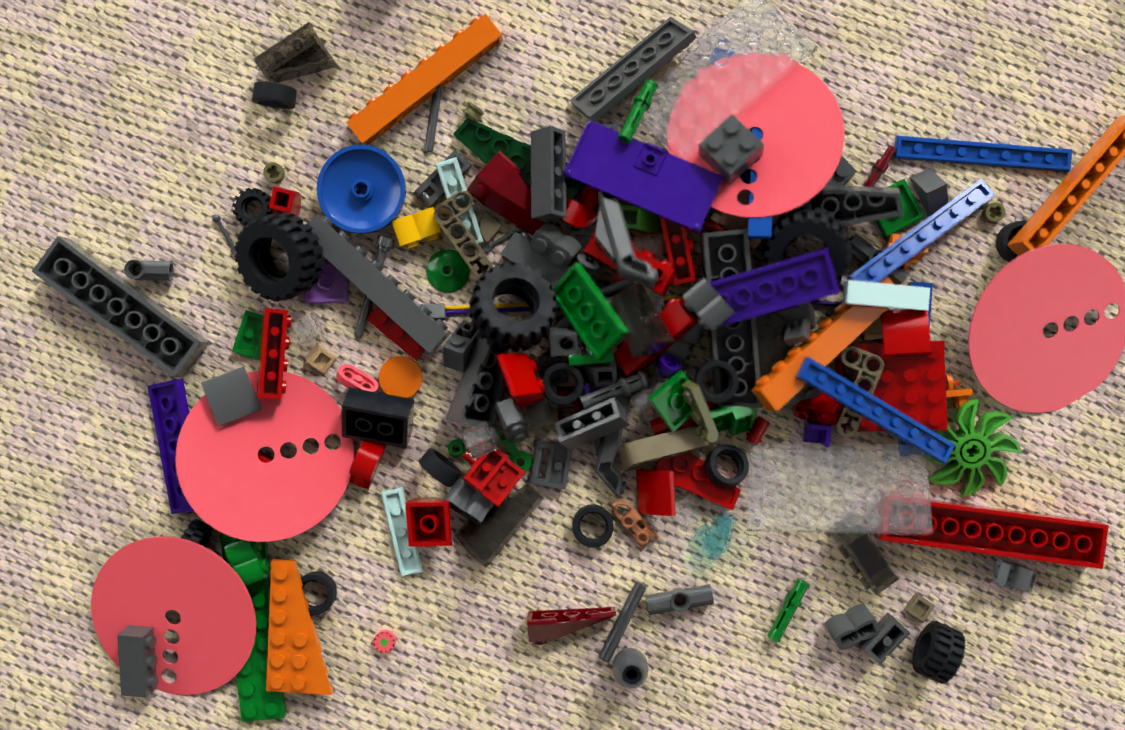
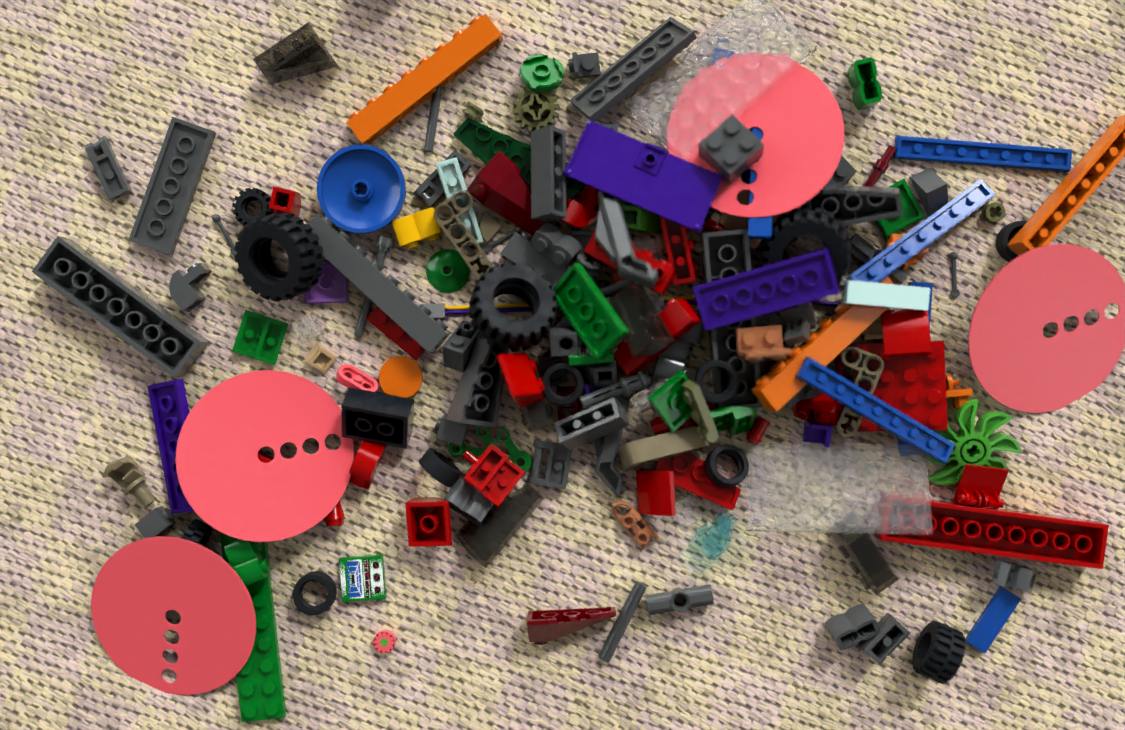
dark grey brick [117,625,158,698] -> none
dark grey piece [124,259,174,281] -> none
dark grey slope [201,366,261,426] -> none
black tyre [252,81,297,109] -> none
red brick [256,308,291,399] -> none
olive bush [263,162,285,183] -> none
orange wing [266,559,334,695] -> none
light aqua tile [381,487,423,577] -> none
clear brick [461,421,499,459] -> none
dark grey brick [495,397,528,444] -> none
black tyre [572,504,614,548] -> none
dark grey piece [613,648,649,688] -> none
green pin [618,79,658,144] -> none
dark purple tile [657,354,681,377] -> none
dark grey brick [682,278,734,331] -> none
green pin [767,578,810,642] -> none
dark tan tile [903,592,935,623] -> none
none -> dark grey plate [85,136,132,201]
none -> dark tan piece [102,457,157,508]
none -> dark grey plate [129,116,216,256]
none -> dark grey brick [135,506,176,538]
none -> dark grey brick [169,263,212,312]
none -> red cone [323,500,345,527]
none -> tile [339,554,386,602]
none -> dark grey brick [434,413,469,445]
none -> olive gear [512,87,560,133]
none -> green tile [520,54,564,93]
none -> dark grey bracket [568,52,601,79]
none -> nougat bracket [735,324,792,362]
none -> green brick [848,57,882,110]
none -> dark grey hinge [949,252,960,298]
none -> red hinge [952,464,1009,510]
none -> blue tile [965,586,1021,654]

